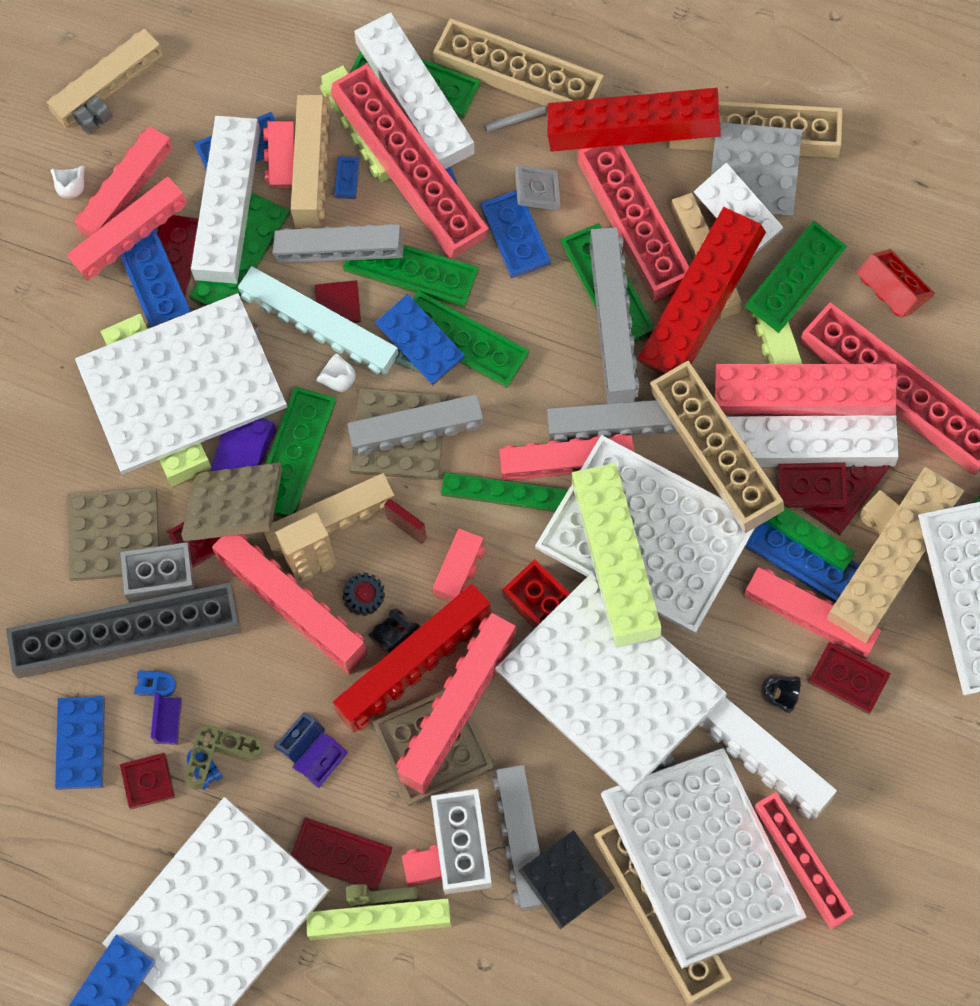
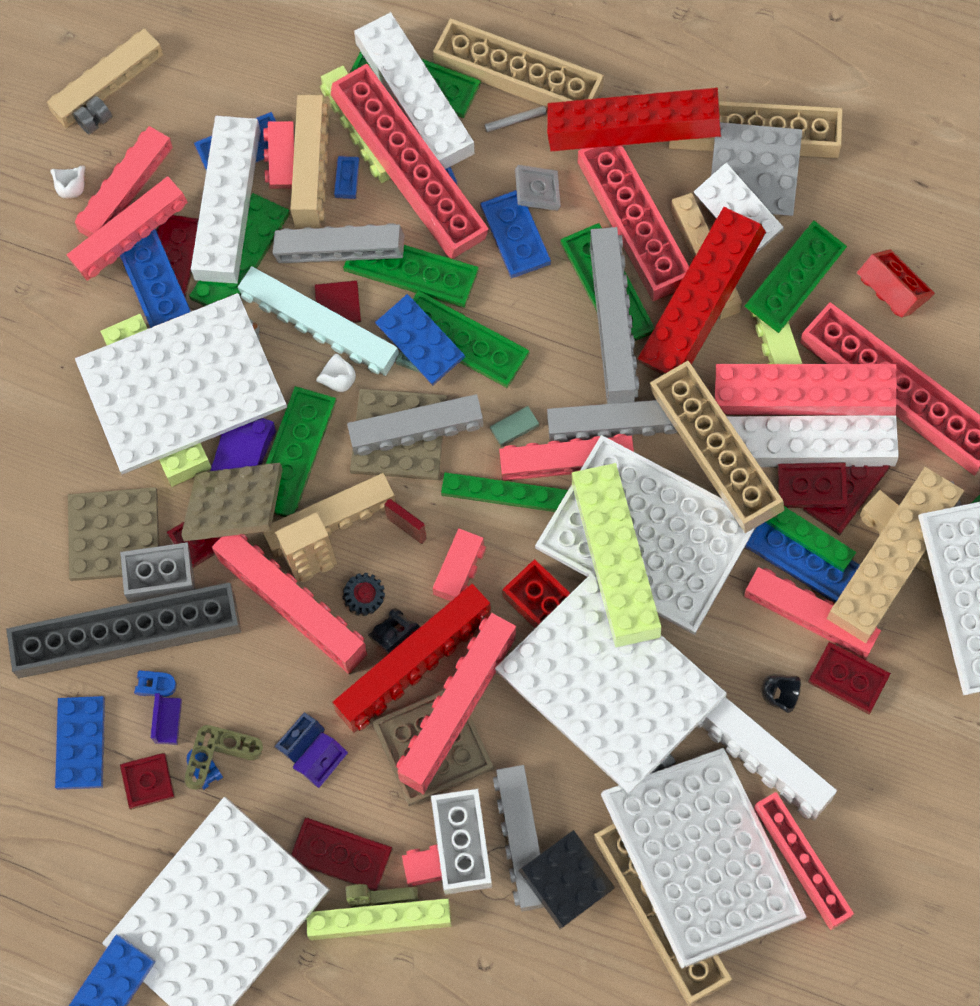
none -> sand green tile [490,406,539,447]

